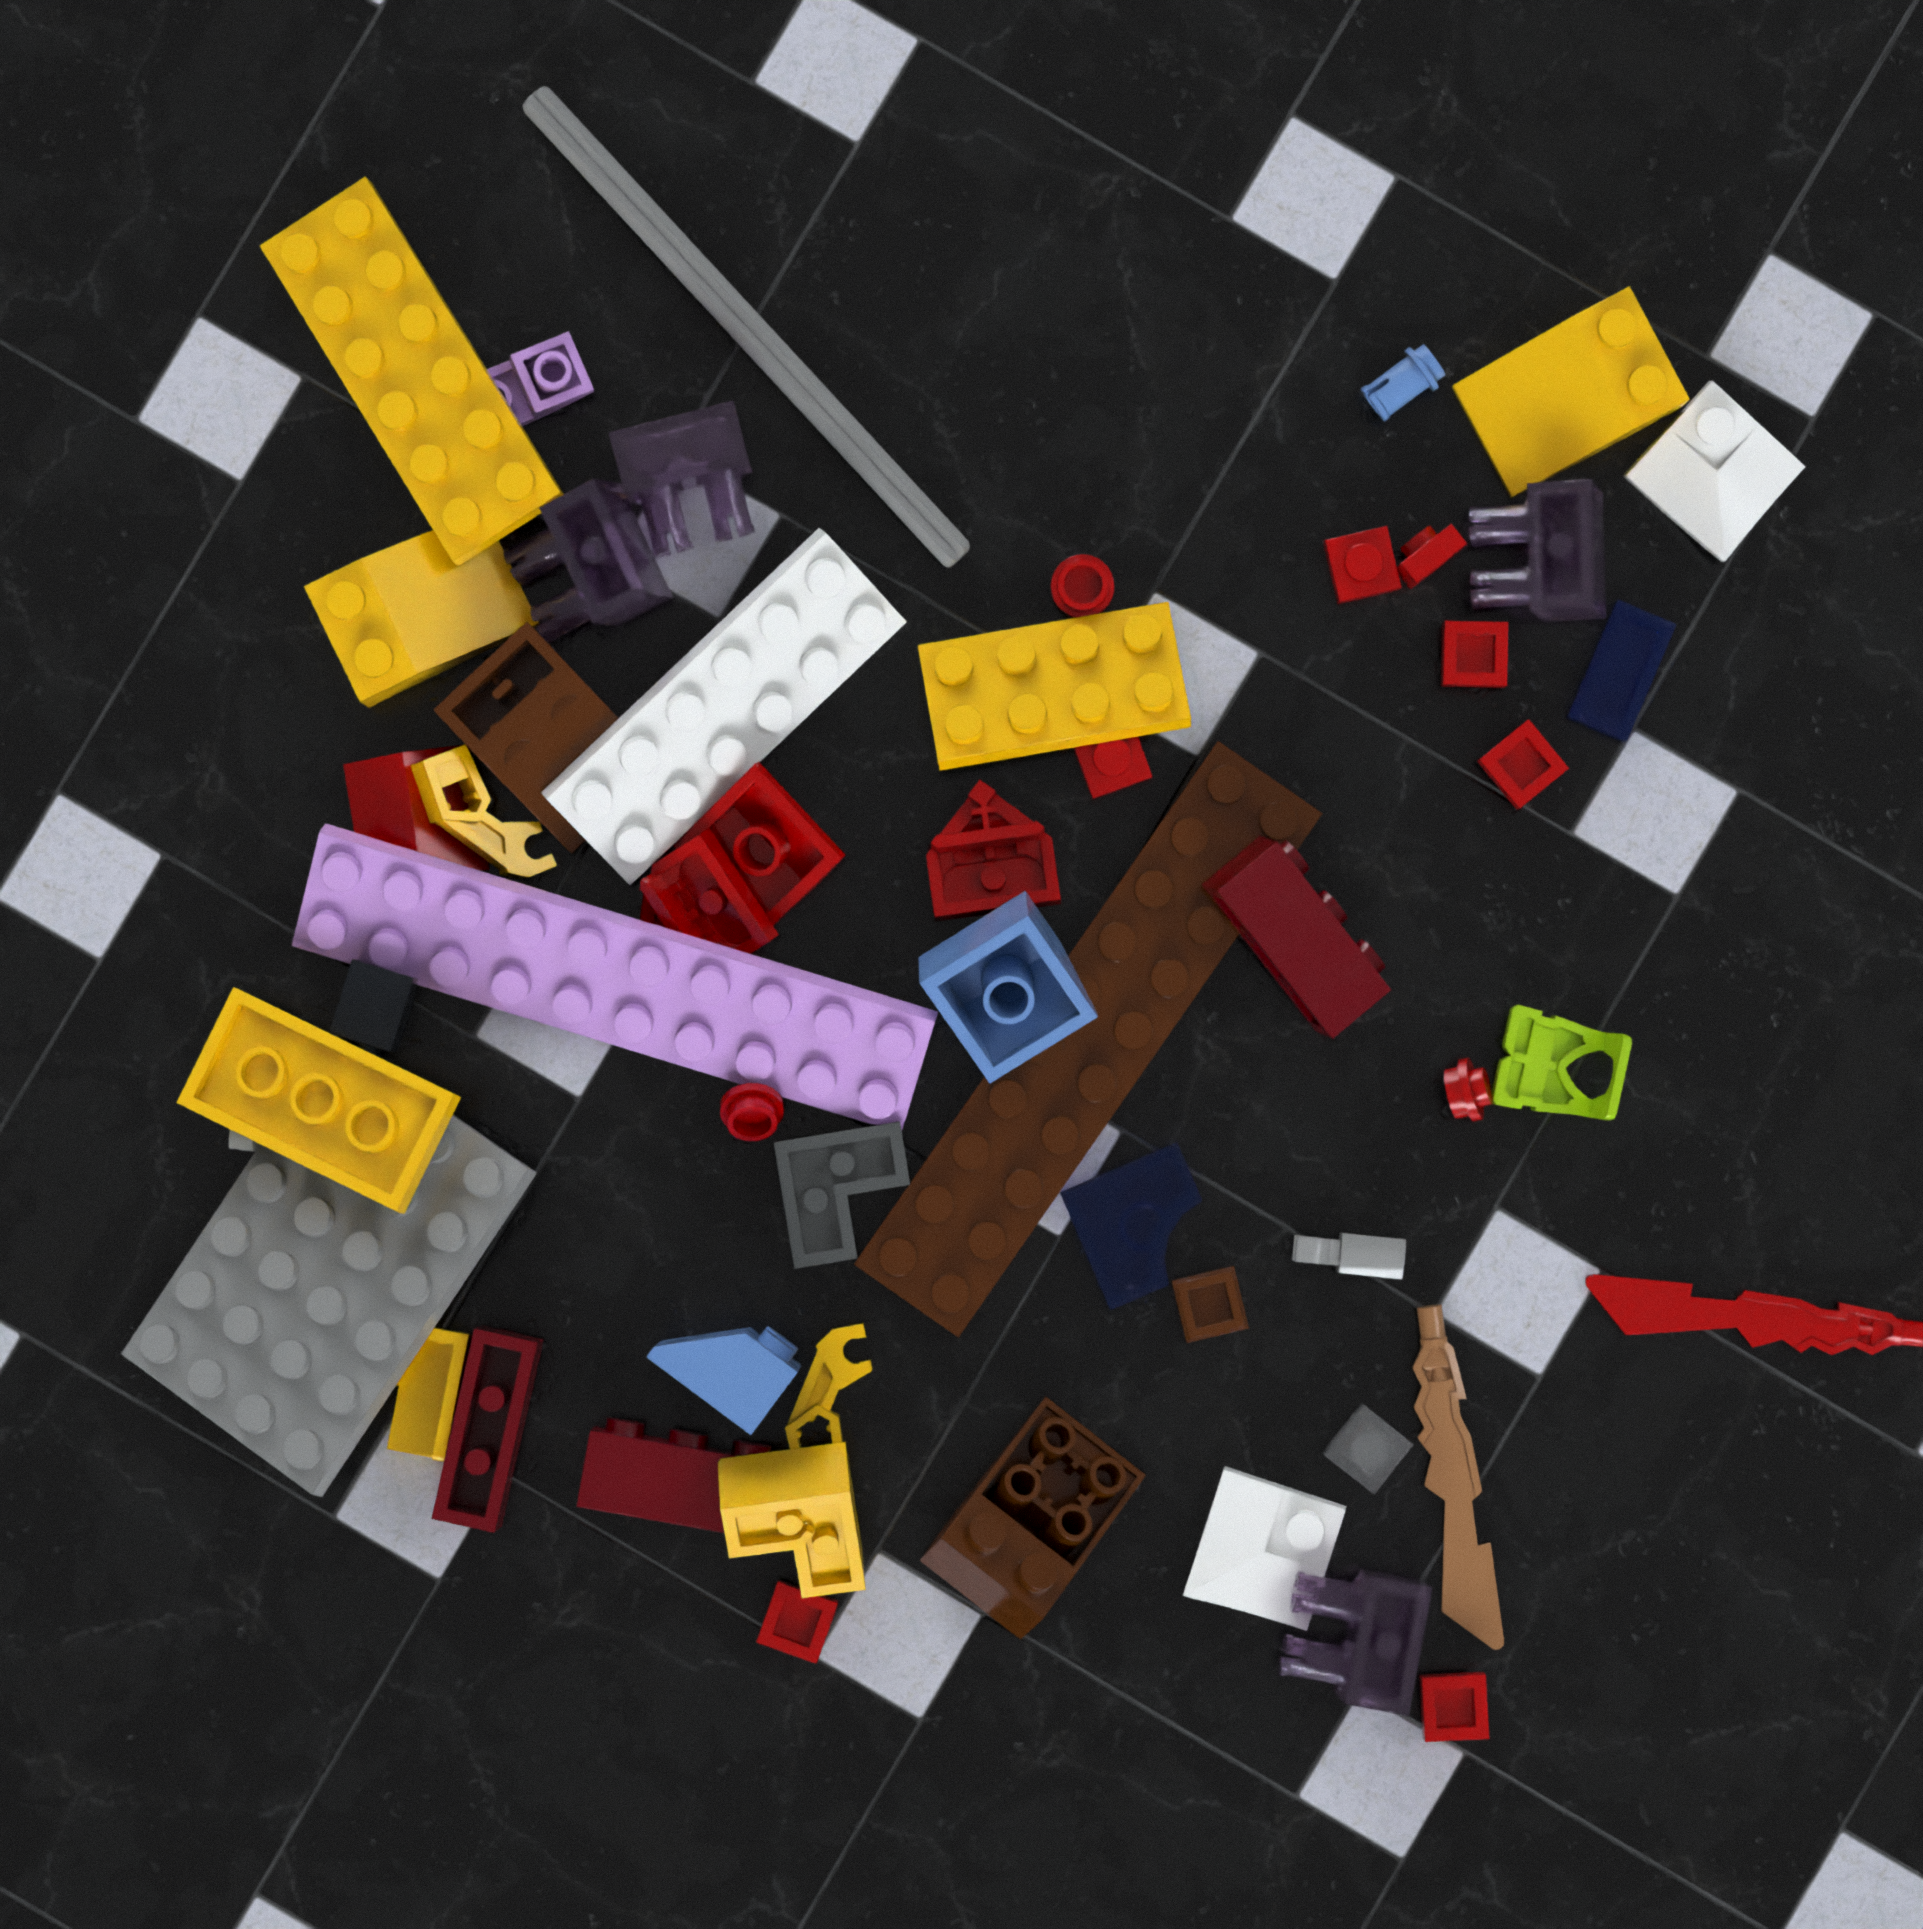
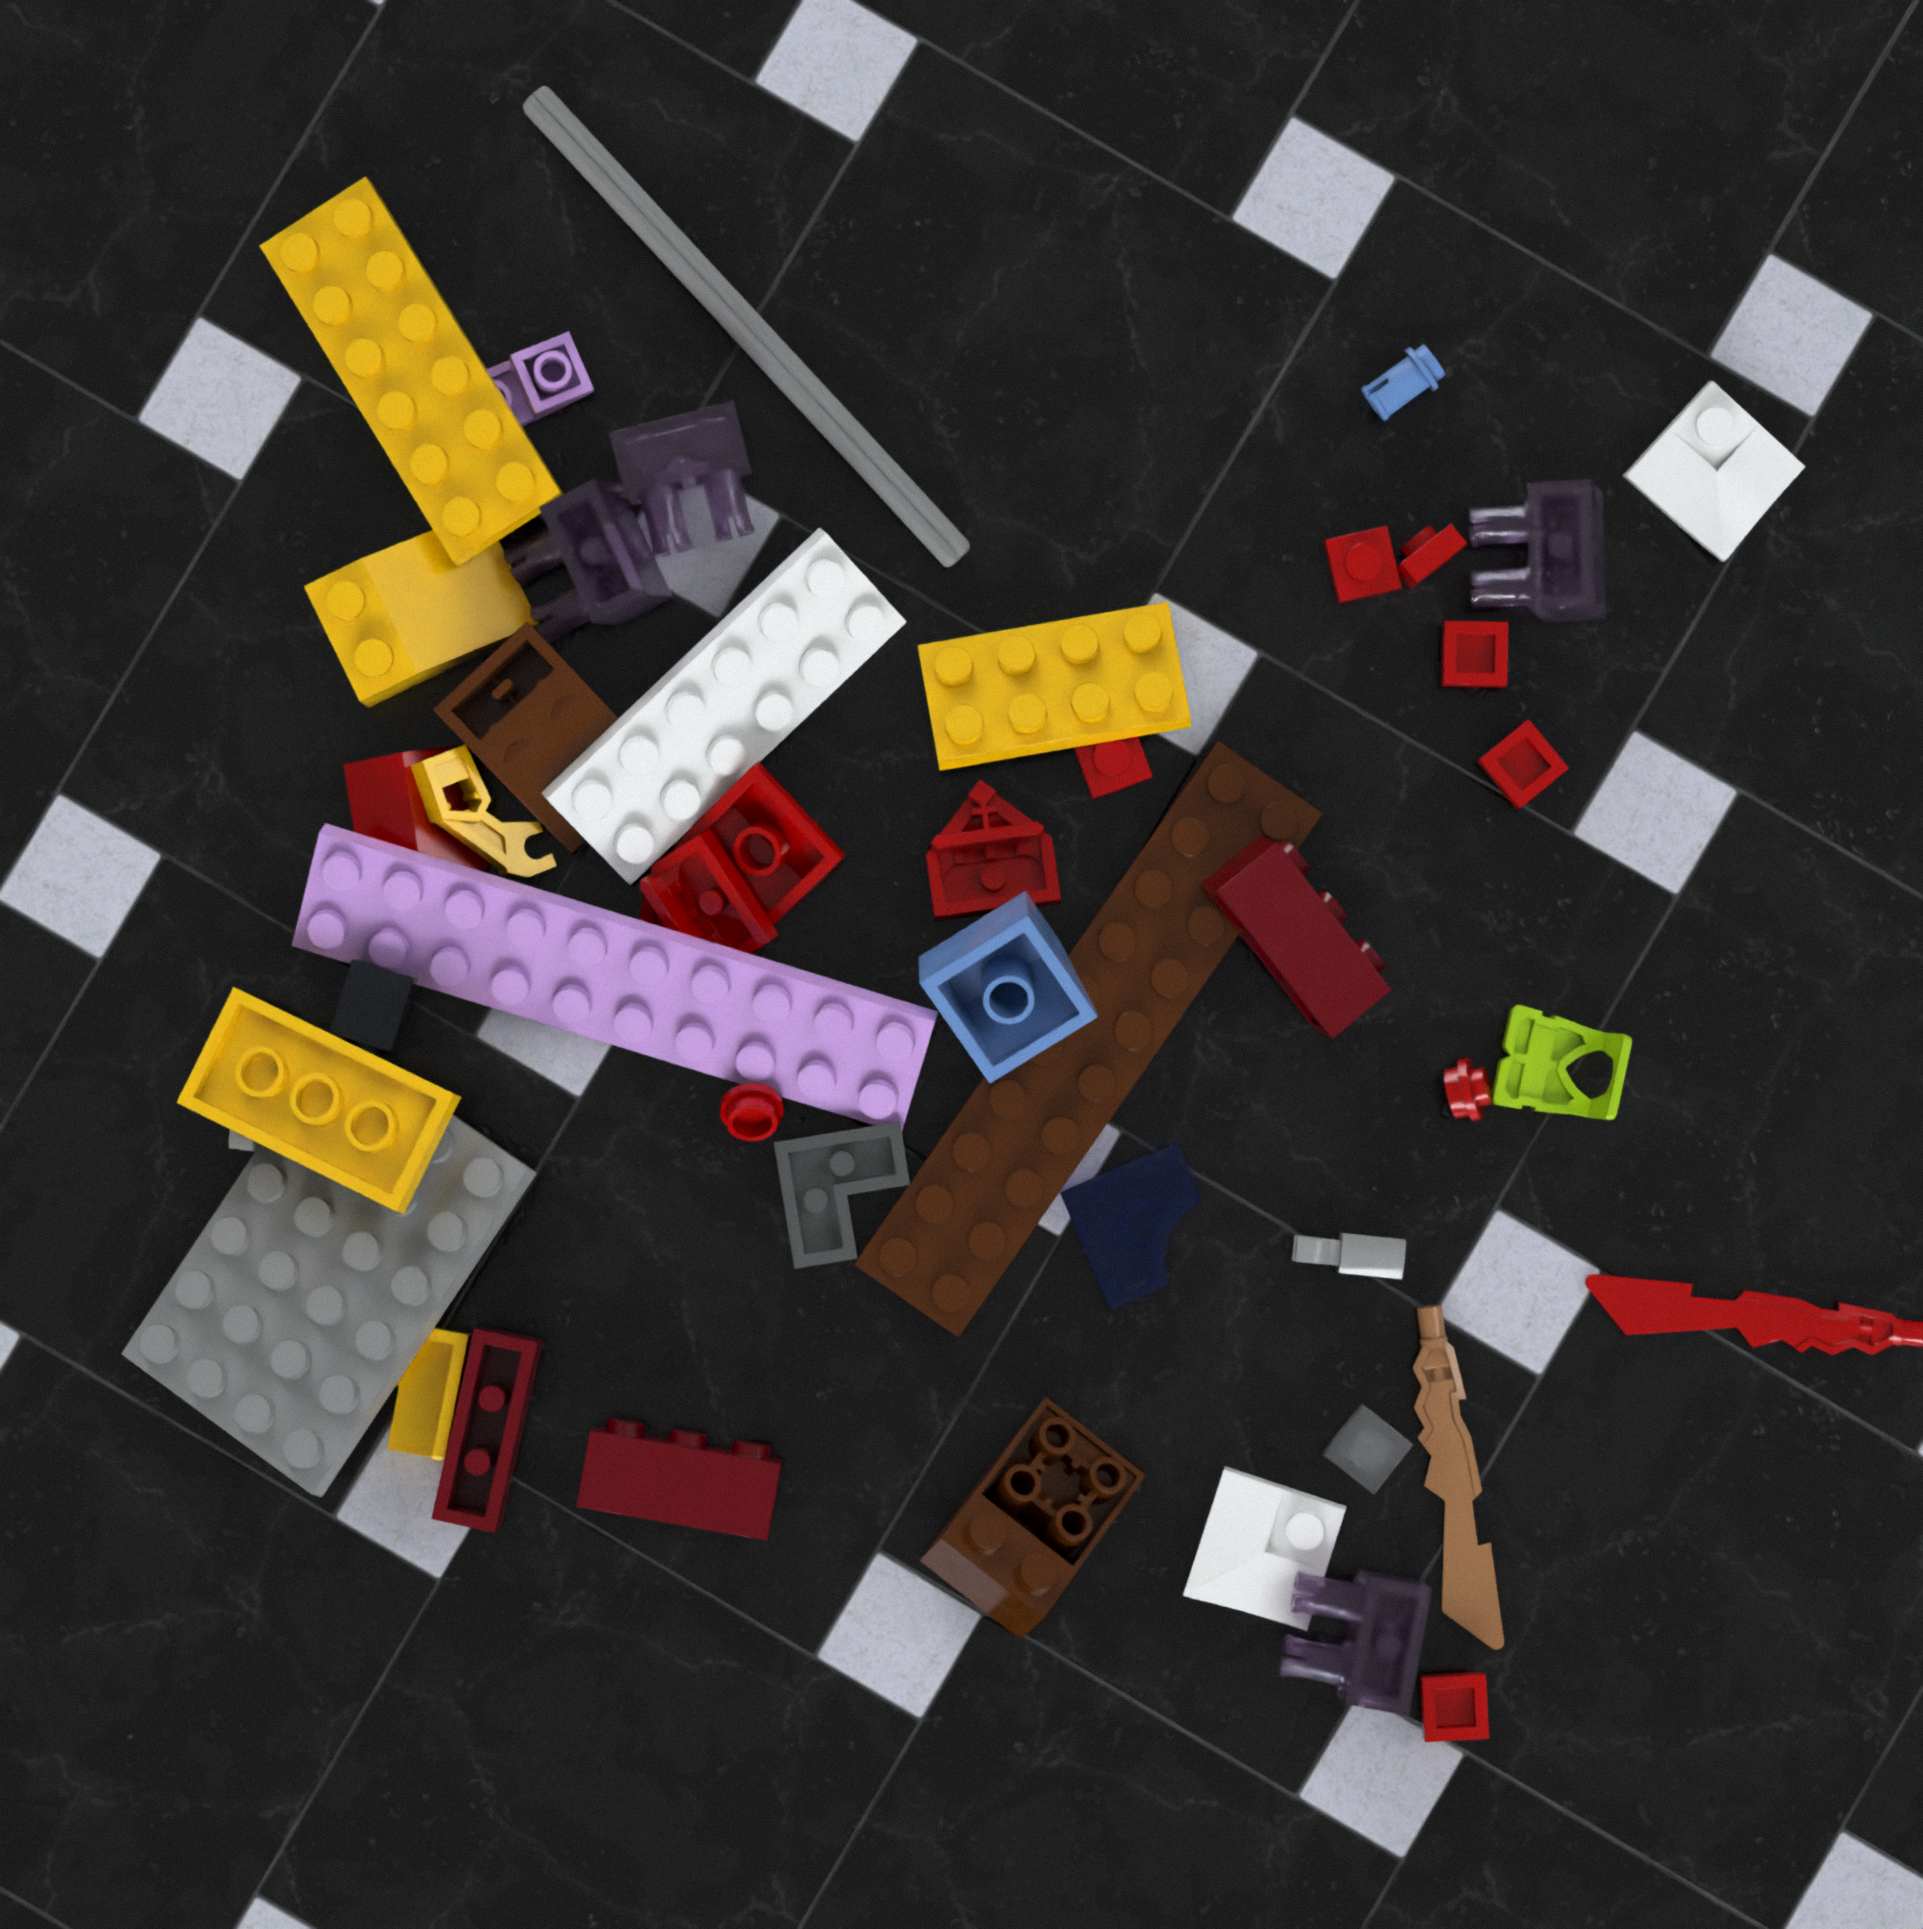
medium blue slope [647,1326,802,1435] -> none
yellow panel [718,1442,866,1598] -> none
red plate [756,1579,839,1664] -> none
yellow piece [785,1323,873,1449] -> none
red plate [1051,554,1114,618] -> none
reddish brown tile [1171,1265,1249,1343] -> none
yellow slope [1452,286,1690,498] -> none
clear blue tile [1566,599,1677,743] -> none

